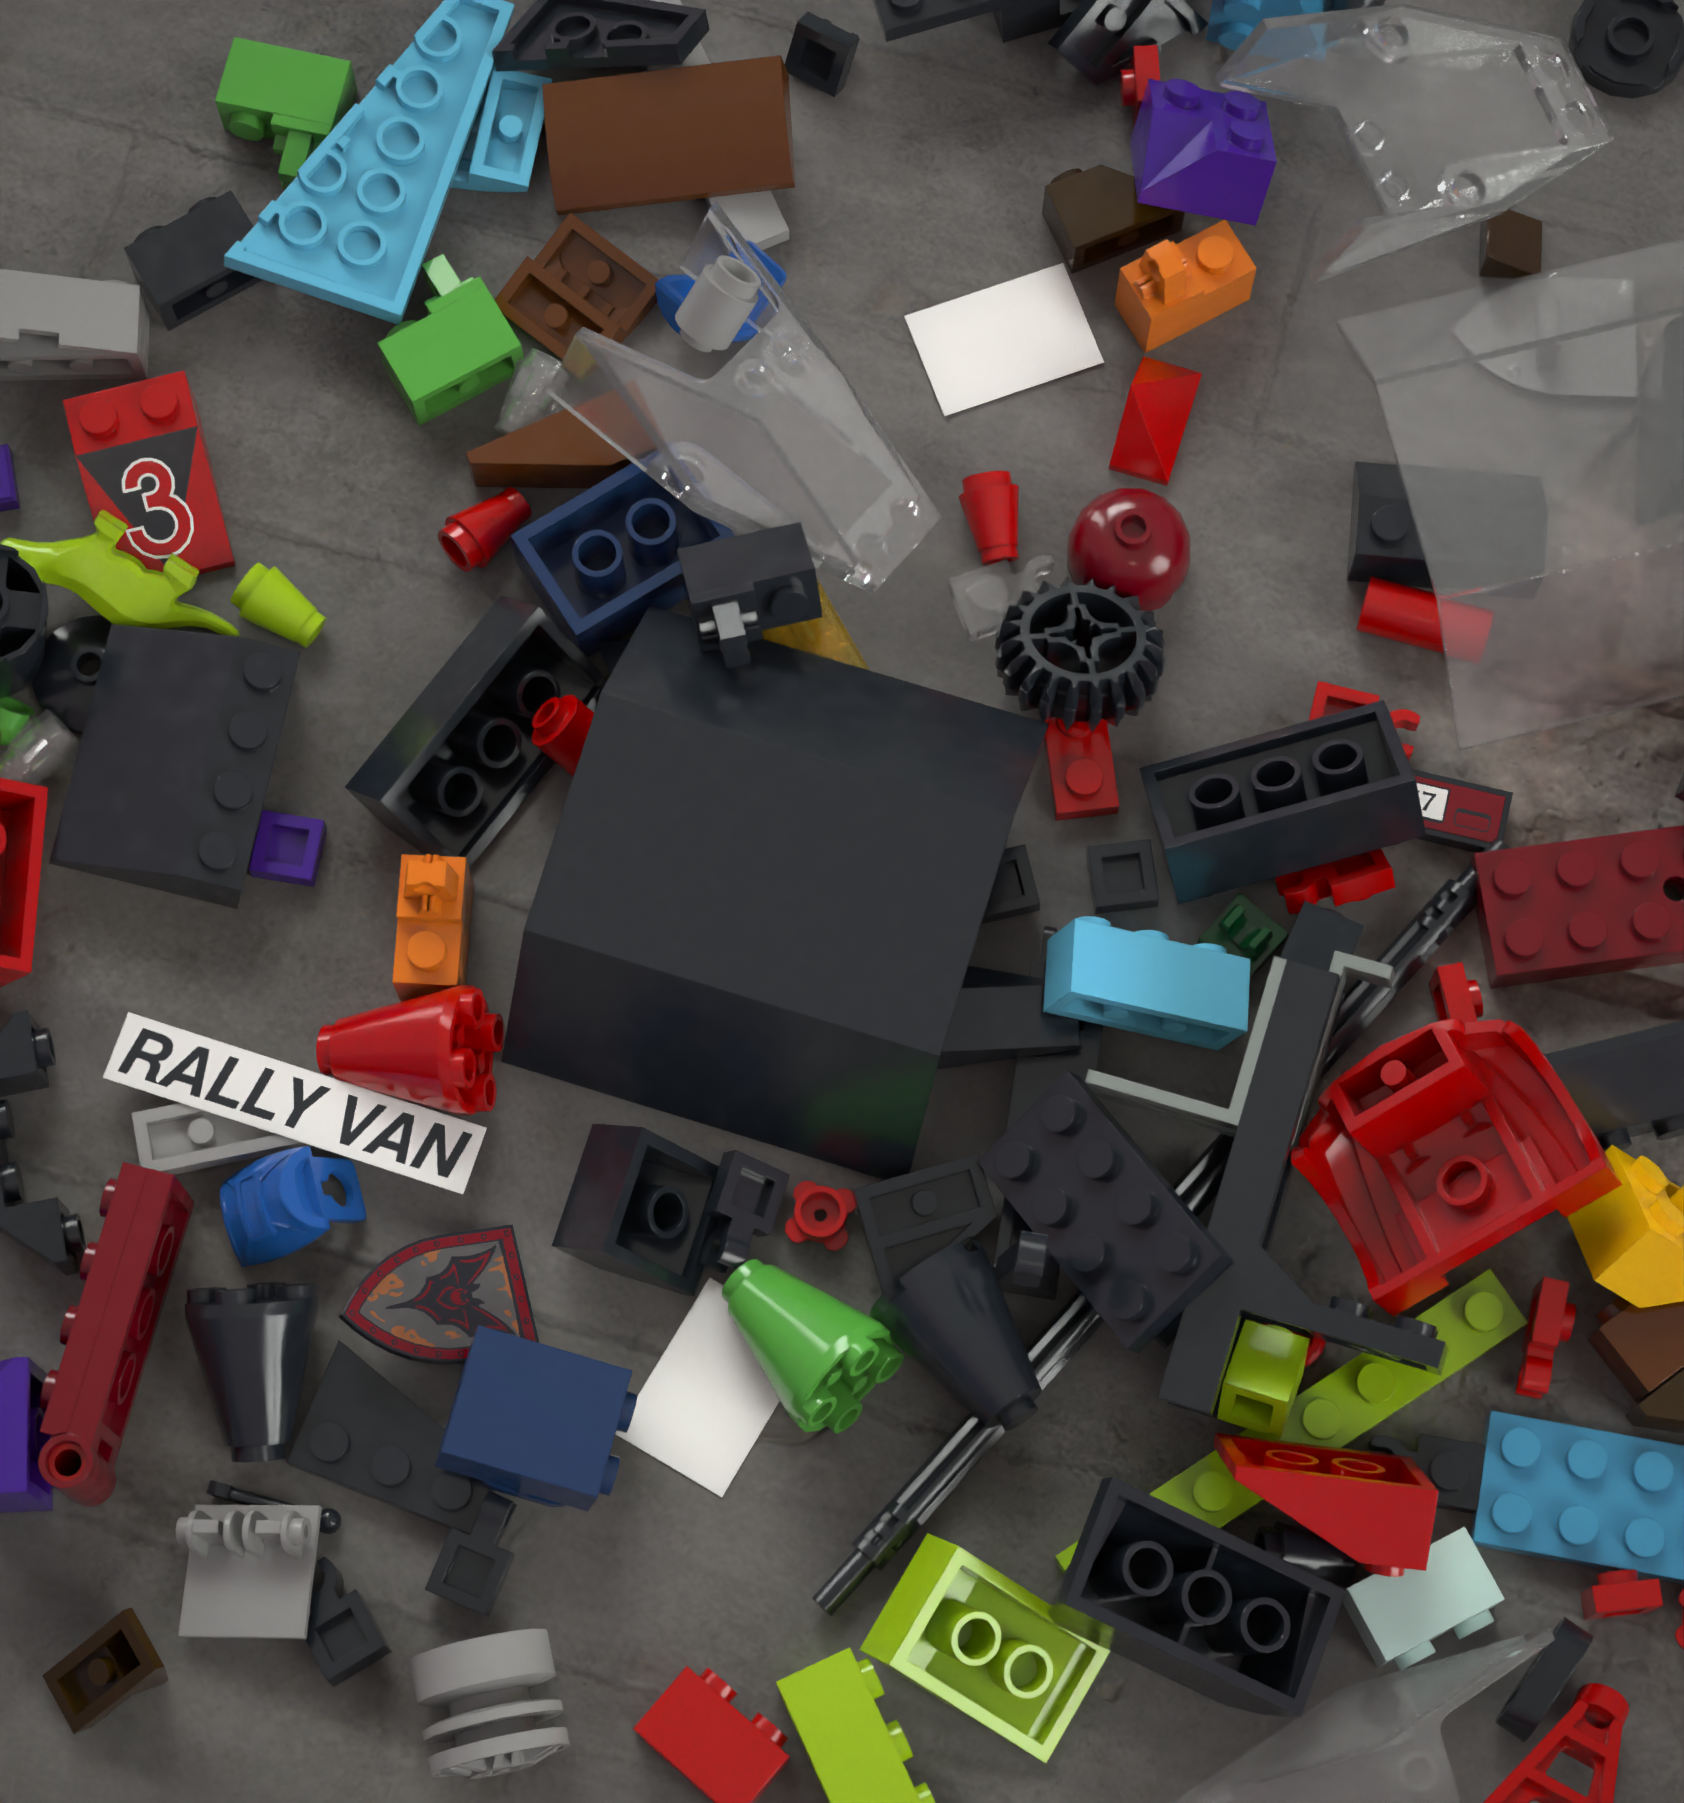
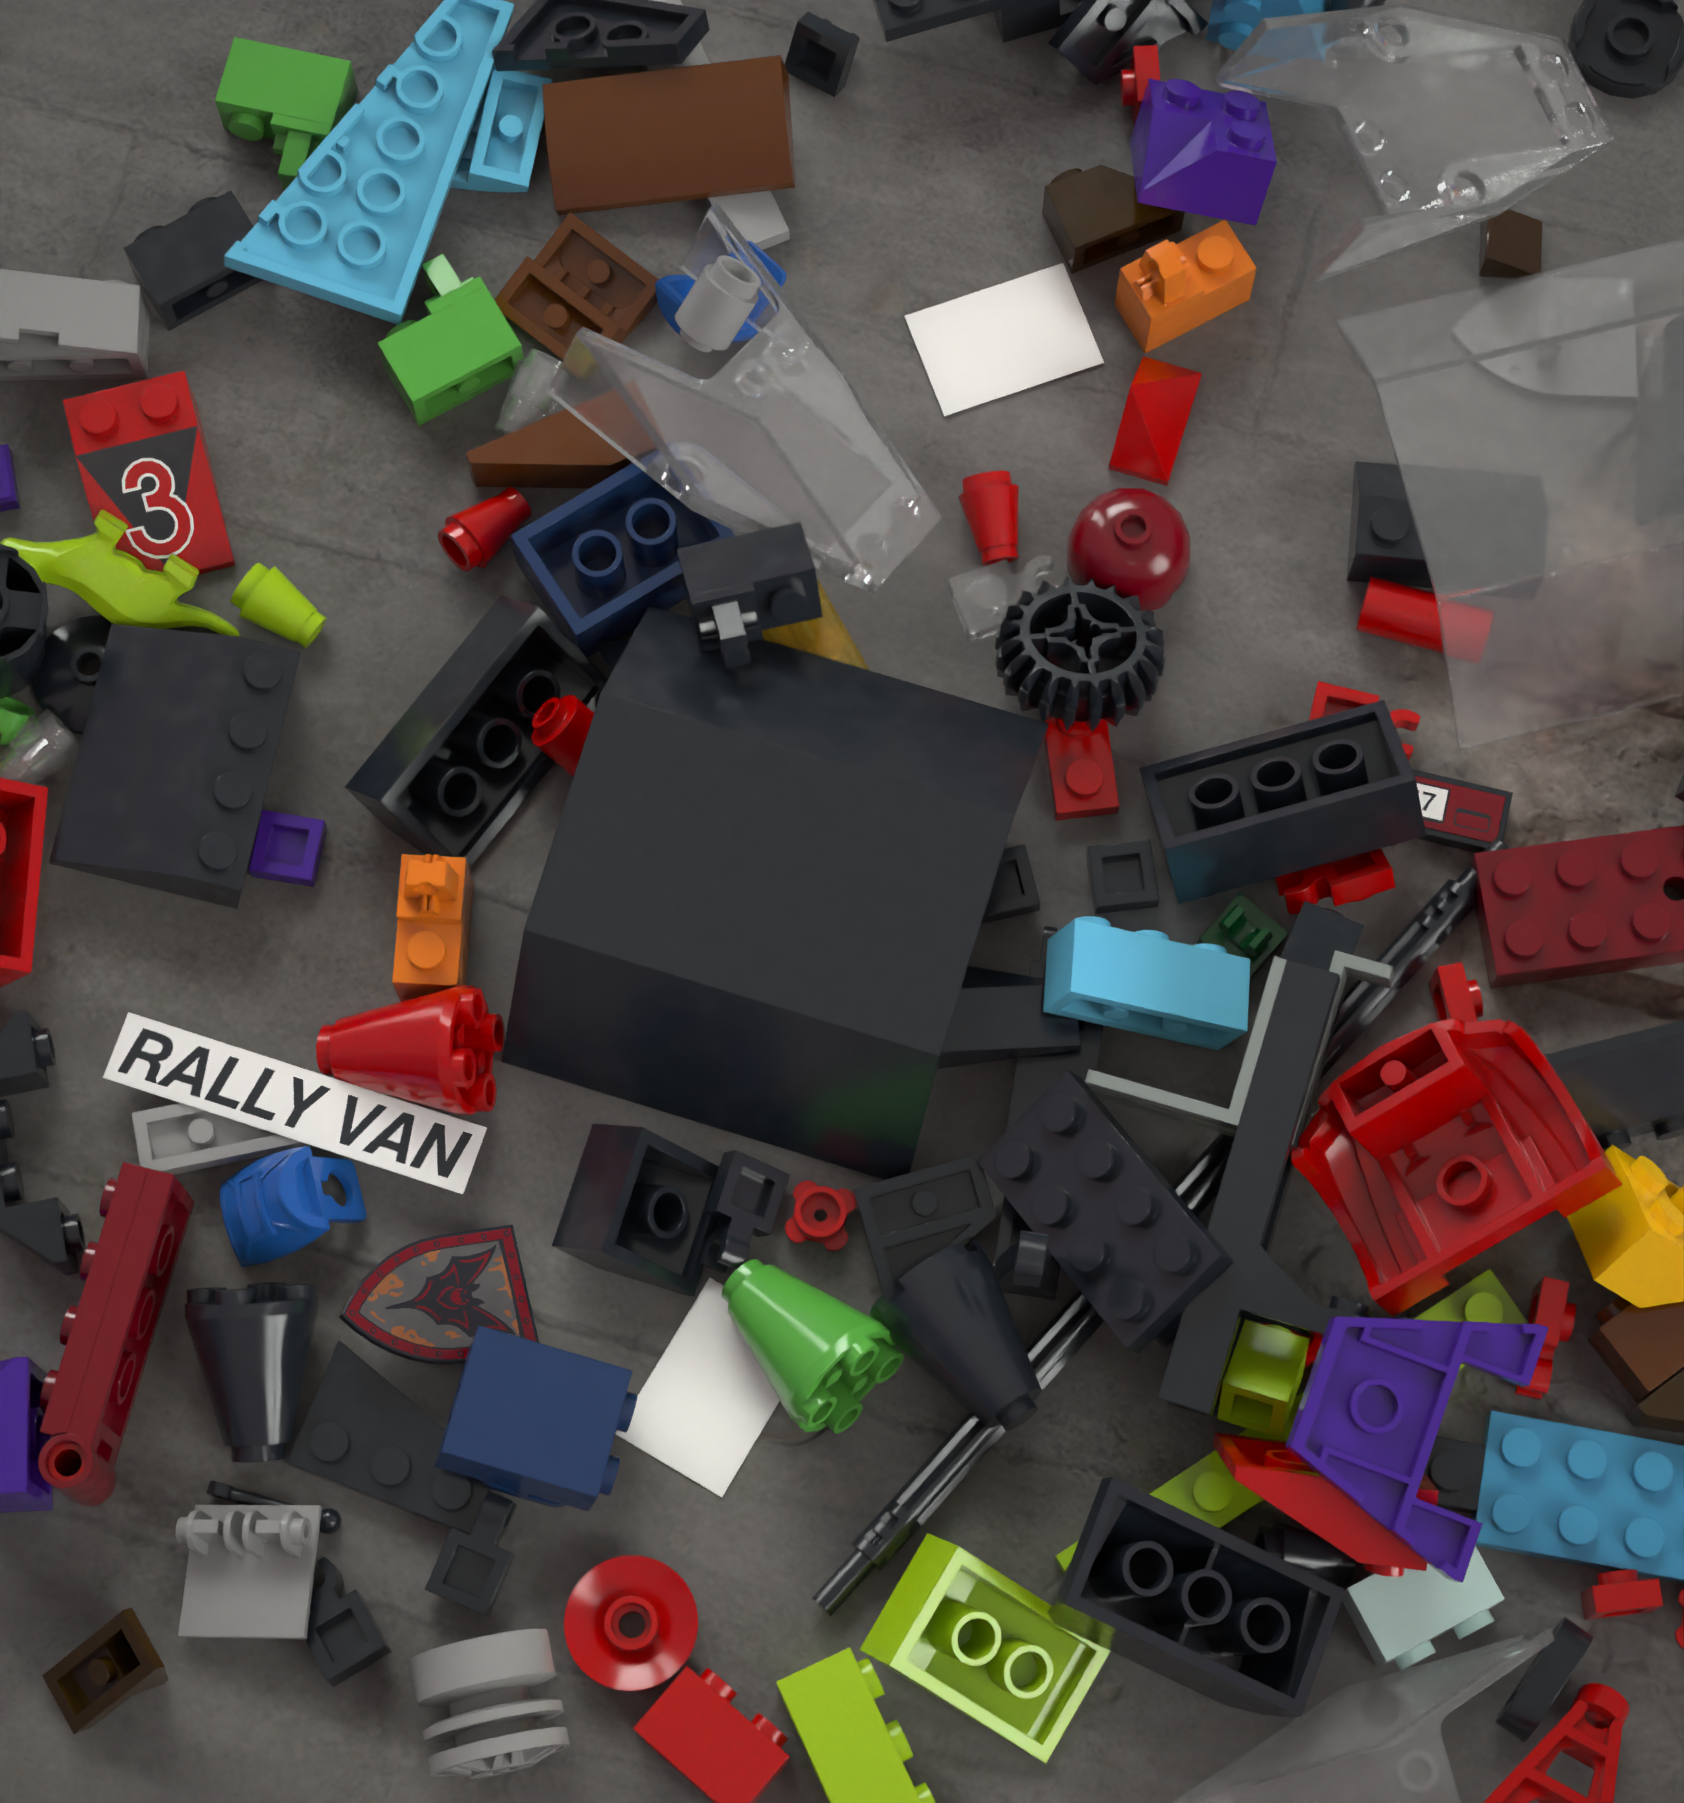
none -> red dish [564,1555,699,1692]
none -> dark purple wing [1285,1316,1548,1583]

